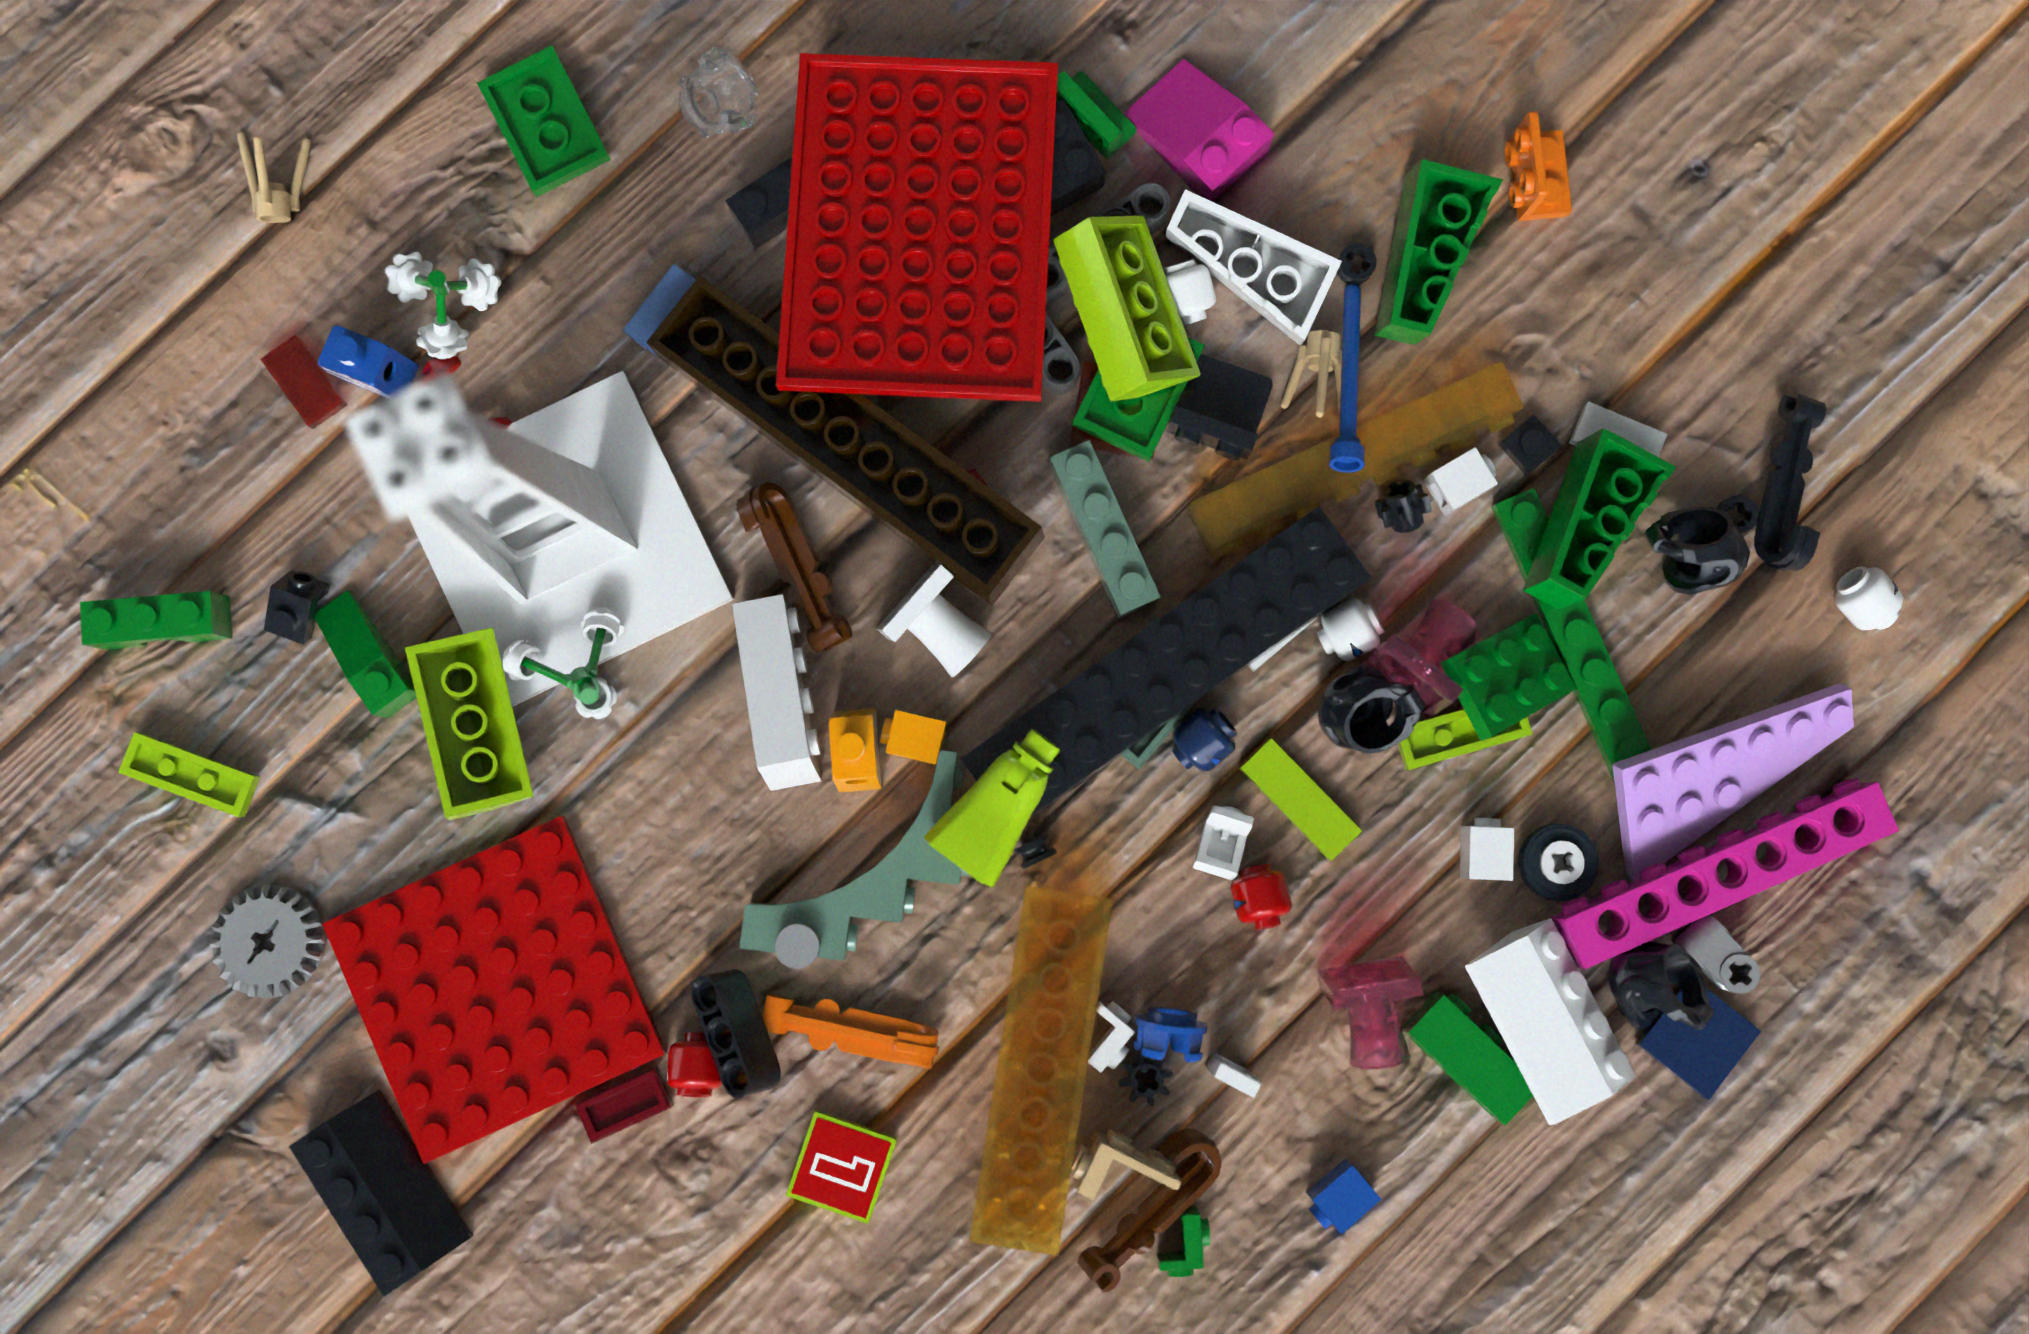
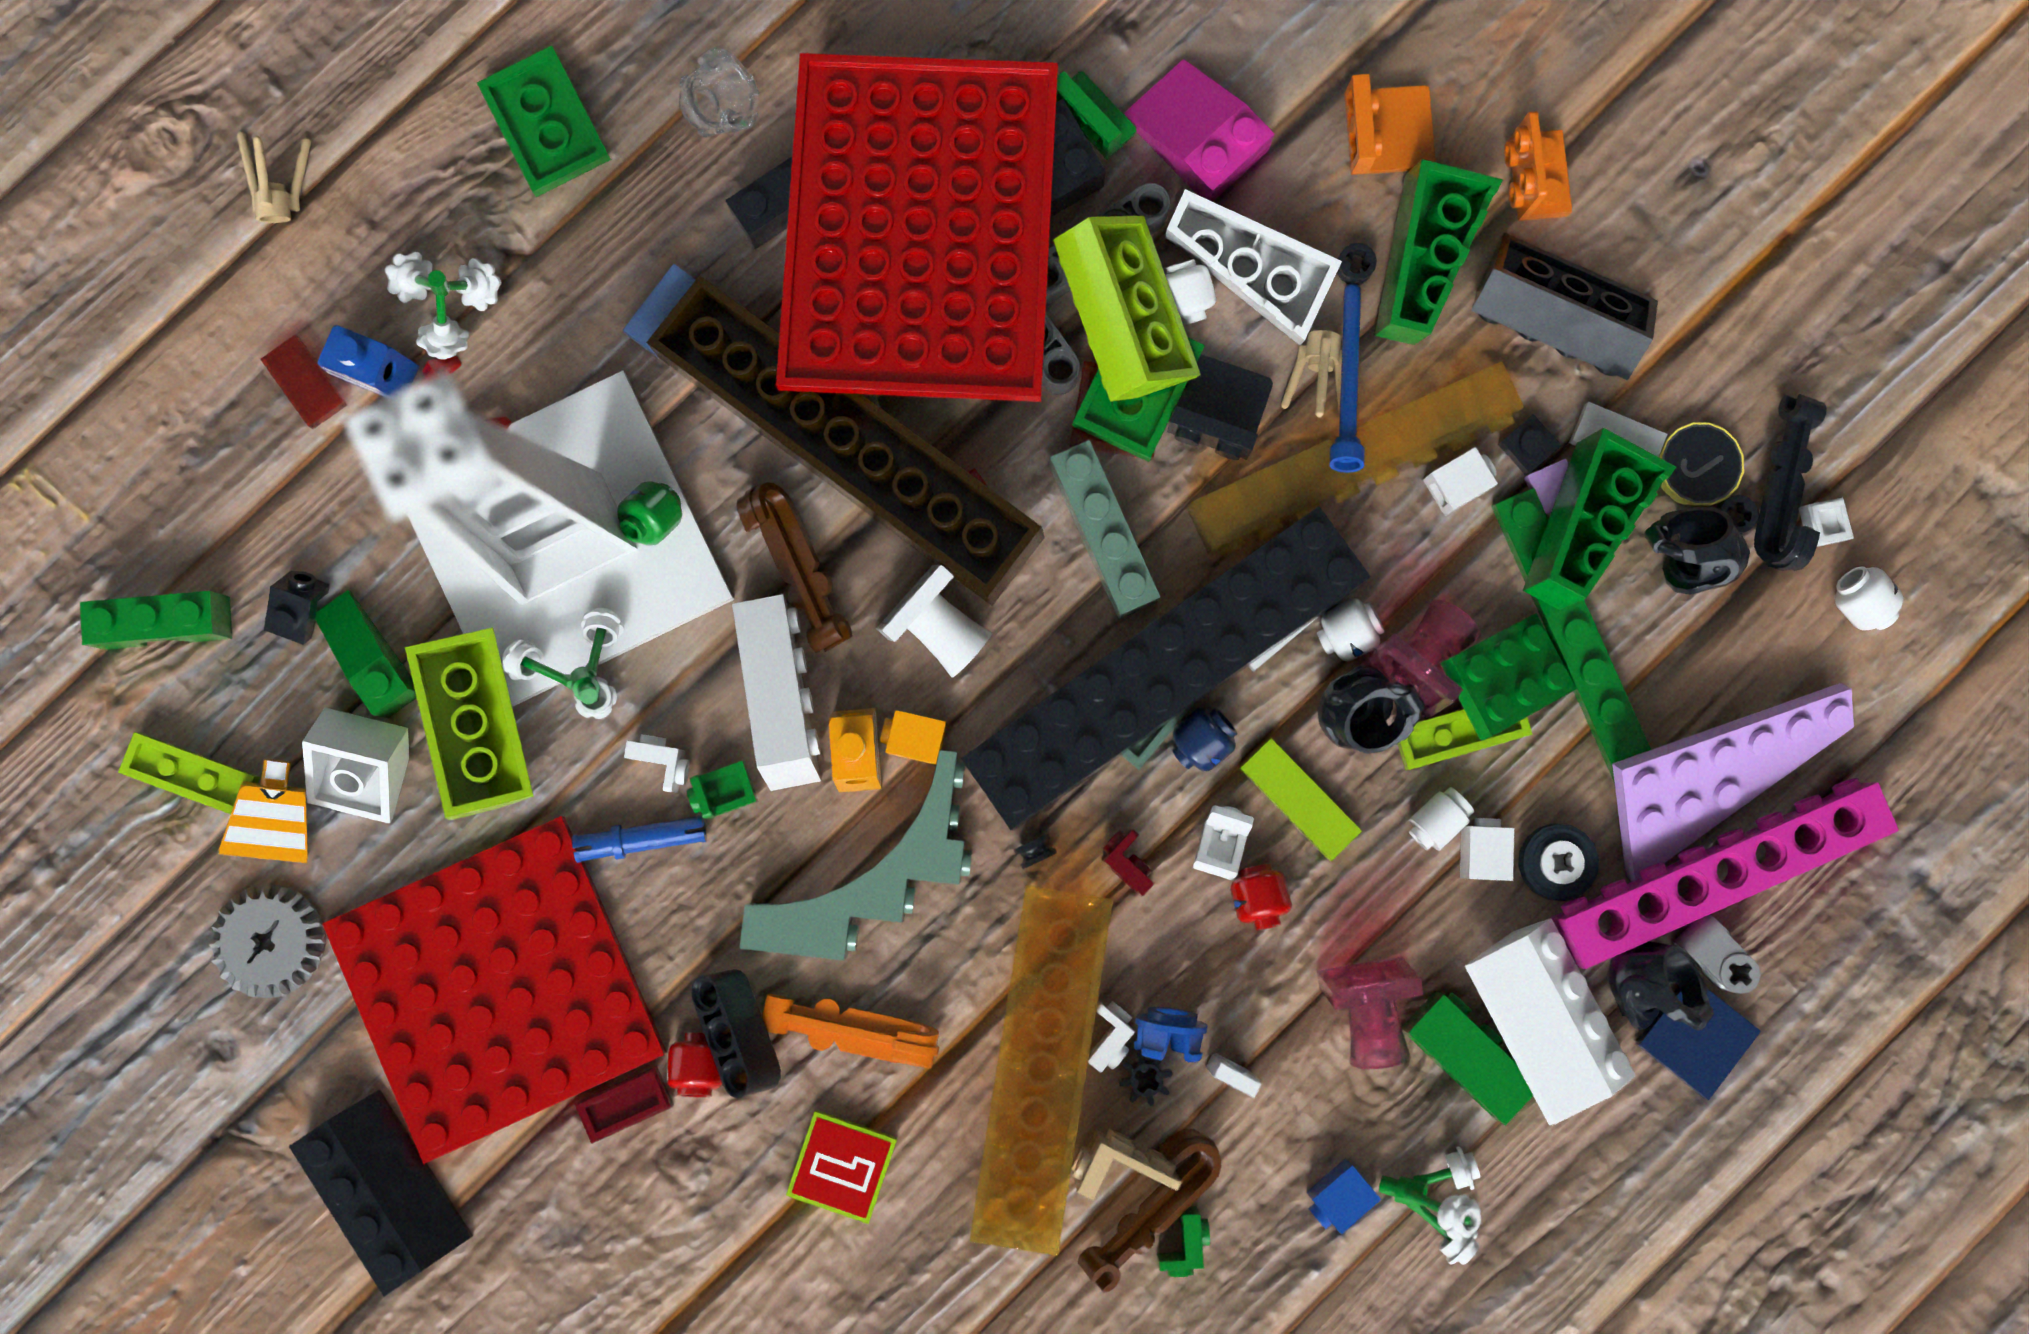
light grey tile [775,923,821,969] -> none
lime piece [924,729,1060,887] -> none
black gear [1375,479,1432,533] -> none
none -> torso [219,759,308,863]
none -> white slope [302,708,409,824]
none -> blue pin [572,815,707,863]
none -> green head [617,481,683,546]
none -> white bracket [624,734,690,793]
none -> green bracket [687,761,759,819]
none -> dark red bracket [1102,829,1155,897]
none -> orange bracket [1344,74,1436,175]
none -> white plant [1379,1147,1481,1265]
none -> white brick [1409,787,1474,851]
none -> black slope [1471,232,1658,380]
none -> lavender tile [1524,459,1569,514]
none -> black tile [1659,422,1744,507]
none -> white tile [1798,497,1854,547]

